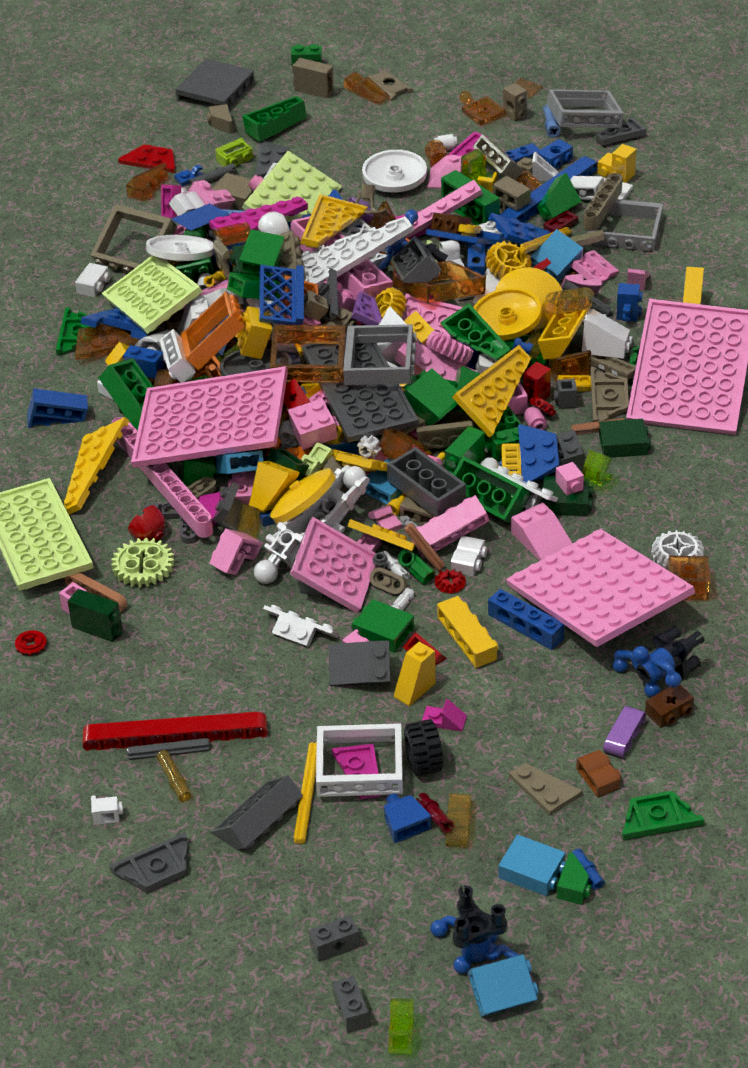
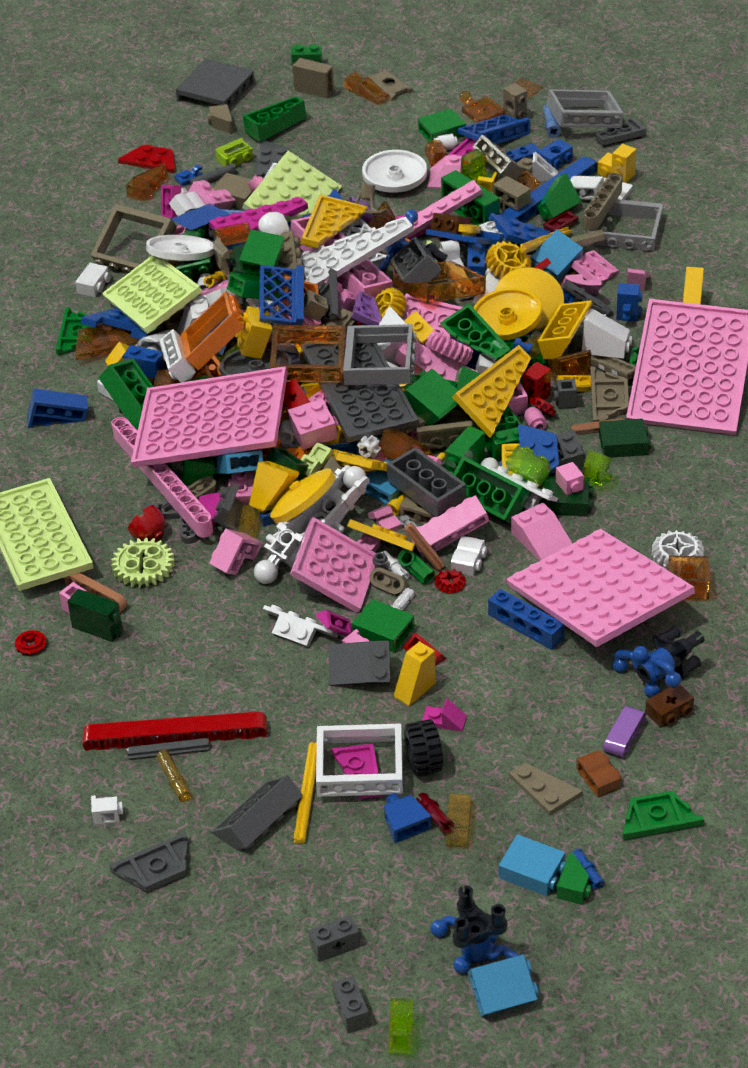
yellow wing [64,417,130,515] -> none
yellow brick [437,596,499,668] -> none
clear yellow beam [542,287,594,315] -> none
none -> dark pink slope [316,610,352,637]
none -> green brick [418,108,467,146]
none -> blue fence [458,115,530,144]
none -> clear neon green brick [506,445,551,487]

